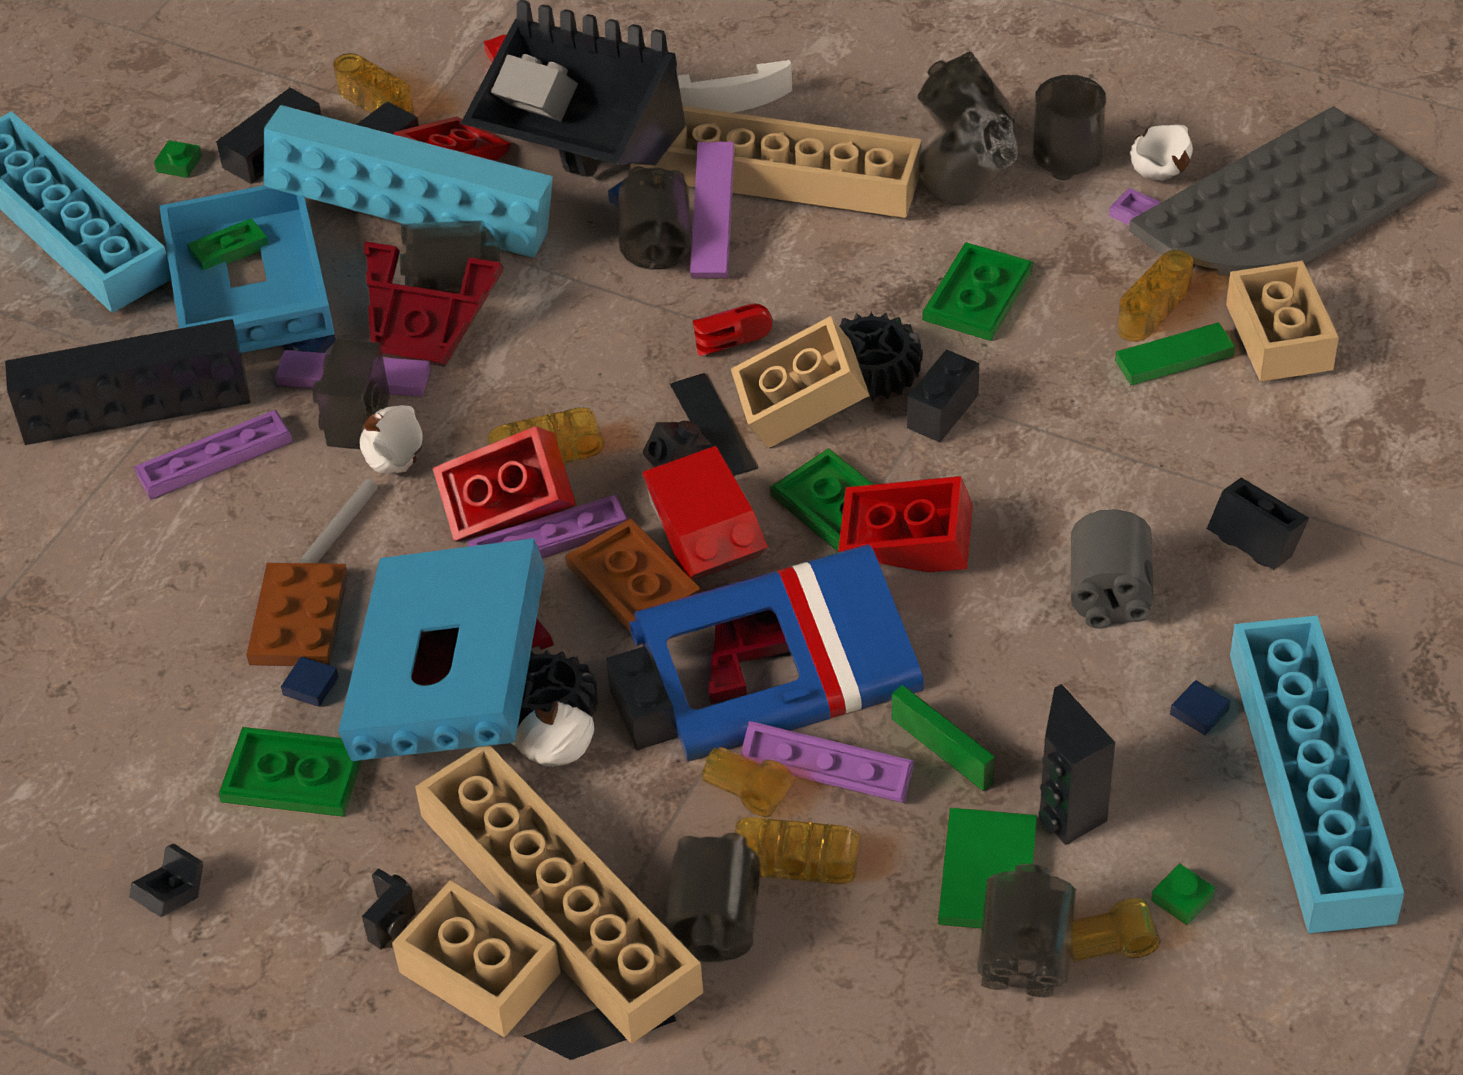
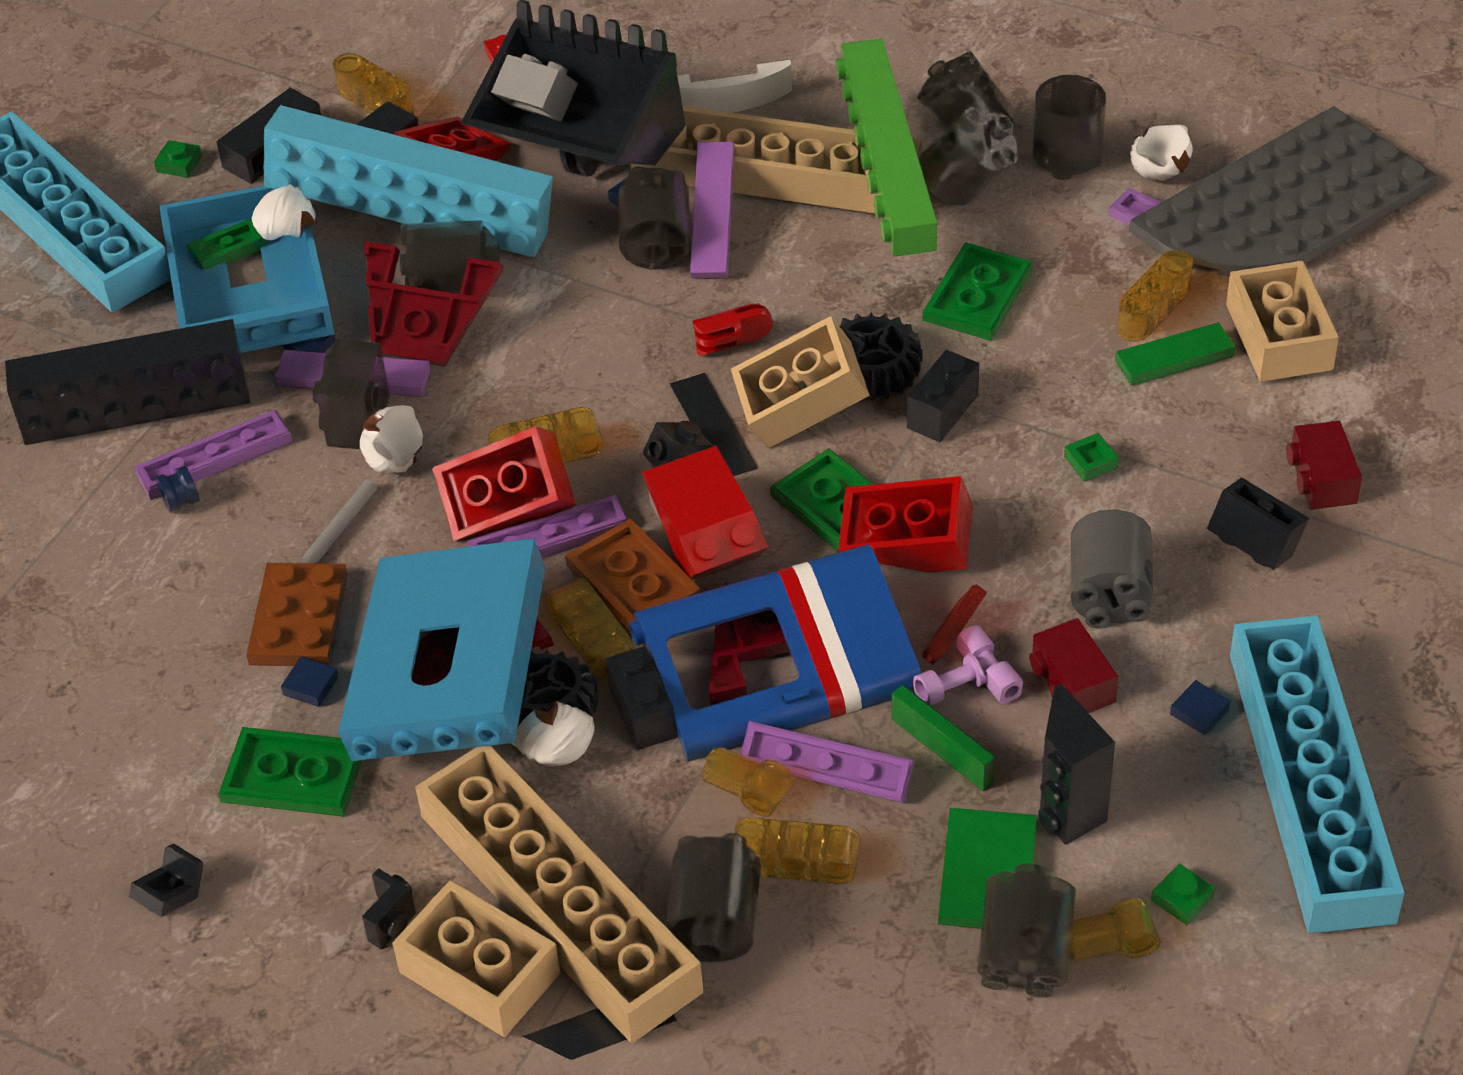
none -> dark blue wheel [155,465,200,513]
none -> white hair [252,184,316,241]
none -> clear yellow beam [545,576,635,680]
none -> bright green brick [836,38,937,257]
none -> lavender bar [913,625,1023,706]
none -> clear red tile [922,584,988,665]
none -> dark red brick [1029,618,1119,713]
none -> green plate [1064,432,1119,482]
none -> dark red brick [1286,420,1362,510]

